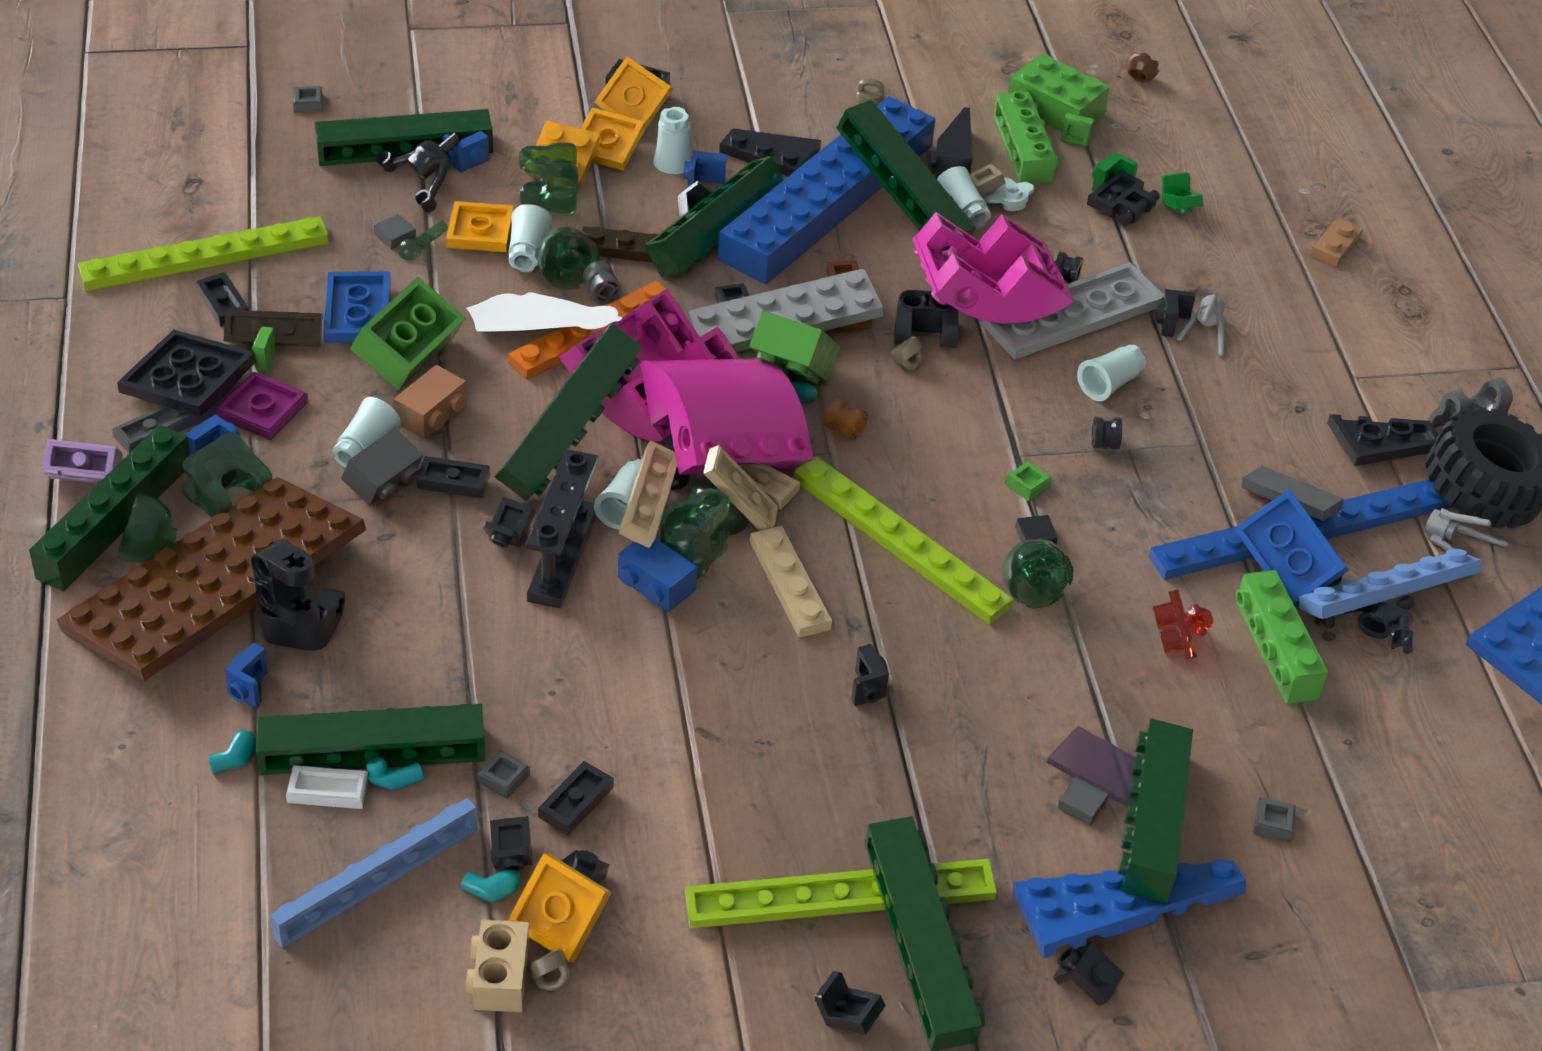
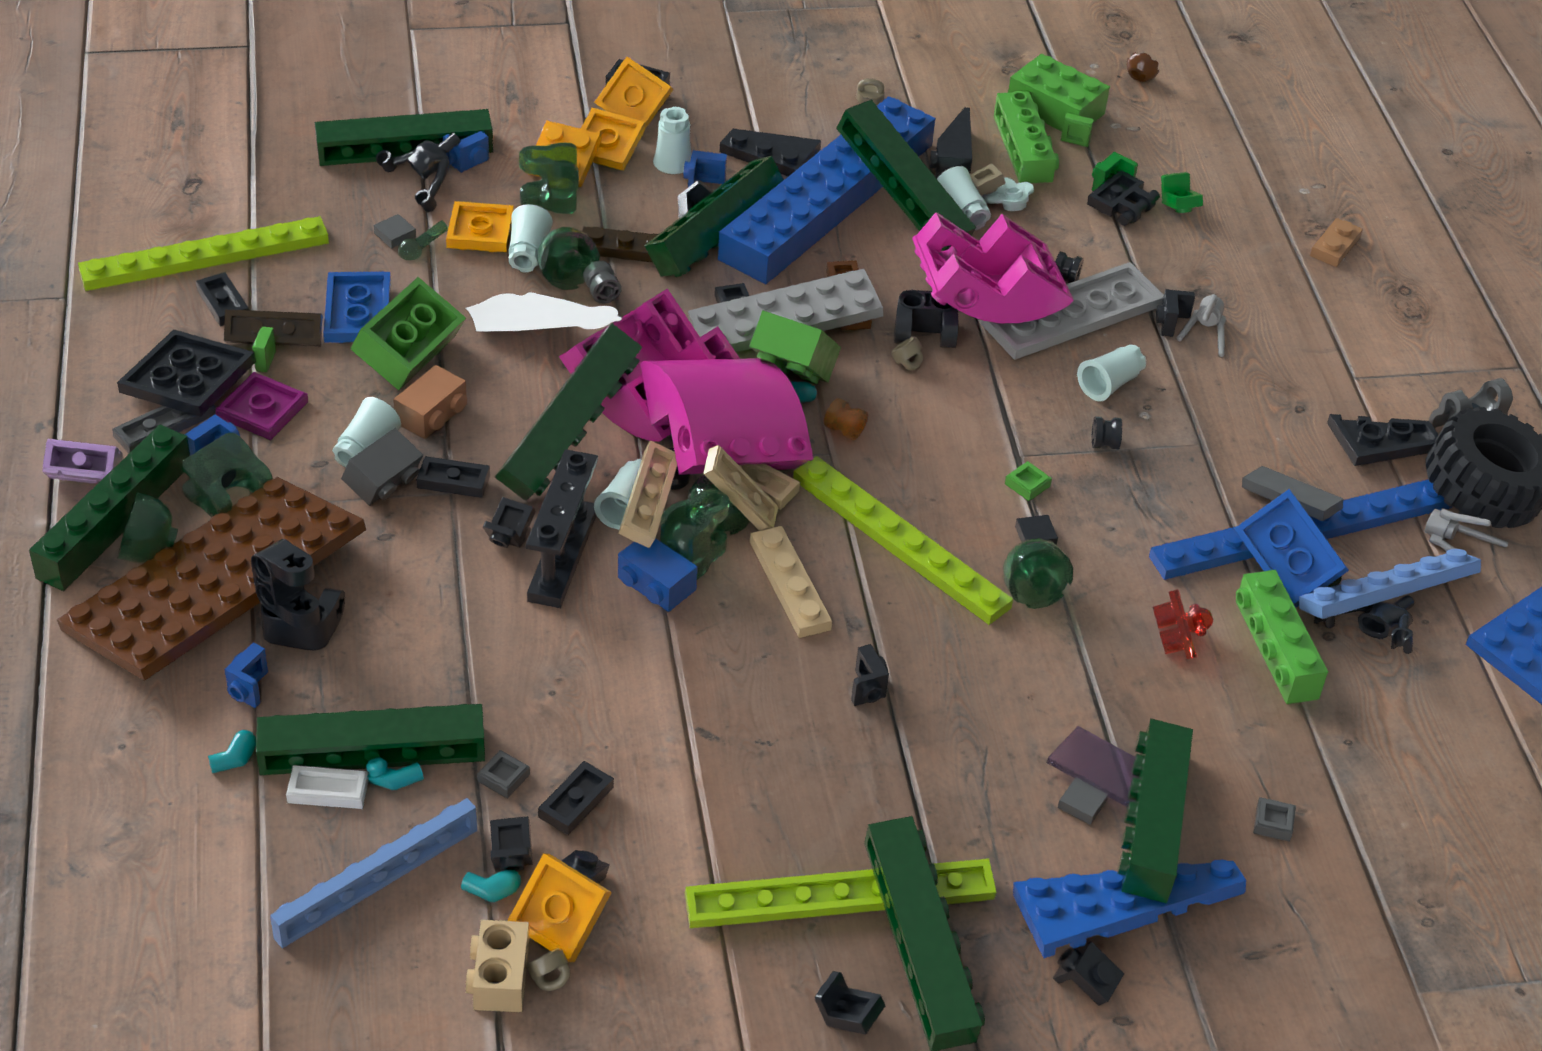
dark grey tile [293,86,323,112] -> none
orange plate [508,280,675,380] -> none

